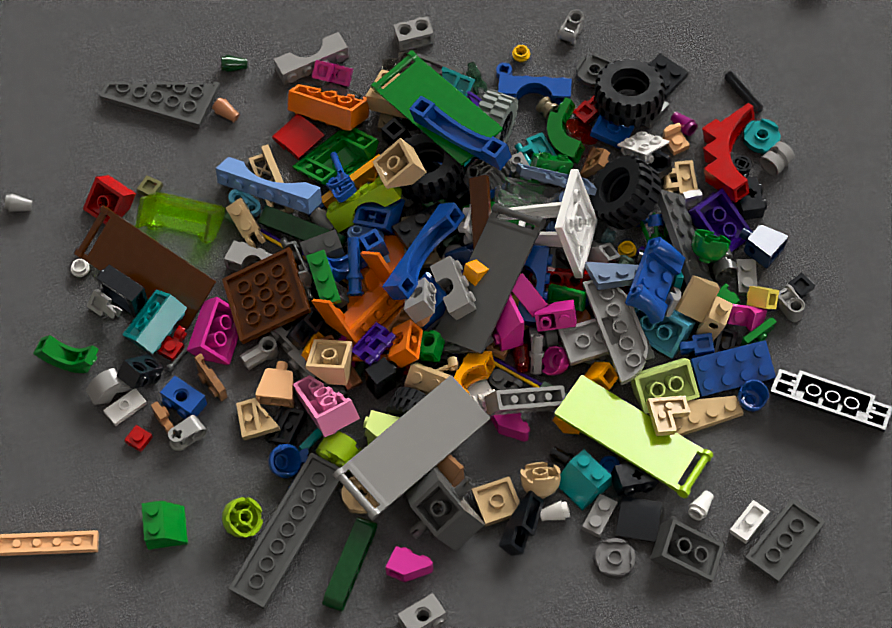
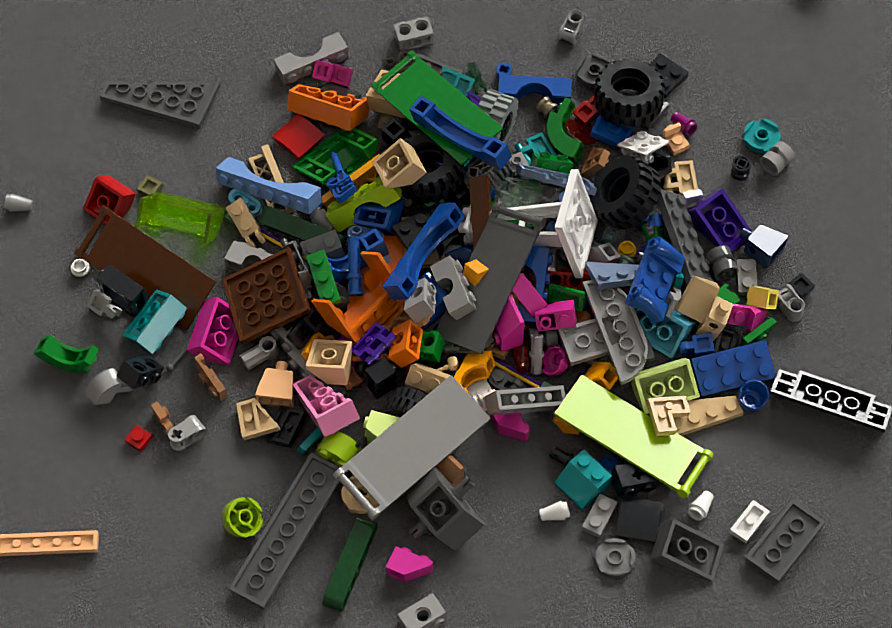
white plate [103,389,147,427] -> none
green slope [142,501,188,550] -> none
red plate [157,326,187,361] -> none
blue brick [160,376,207,419] -> none
nougat cone [212,97,240,123] -> none
dark green cone [221,55,247,73] -> none
blue hat [268,444,309,478] -> none
tan plate [472,477,520,527] -> none
black slope [499,491,544,556] -> none
yellow plate [512,45,530,62] -> none
tan cylinder [520,462,560,499] -> none
green cylinder [691,229,731,263] -> none
red arch [702,103,755,203] -> none
black axle [725,71,763,114] -> none
black brick [736,176,767,220] -> none

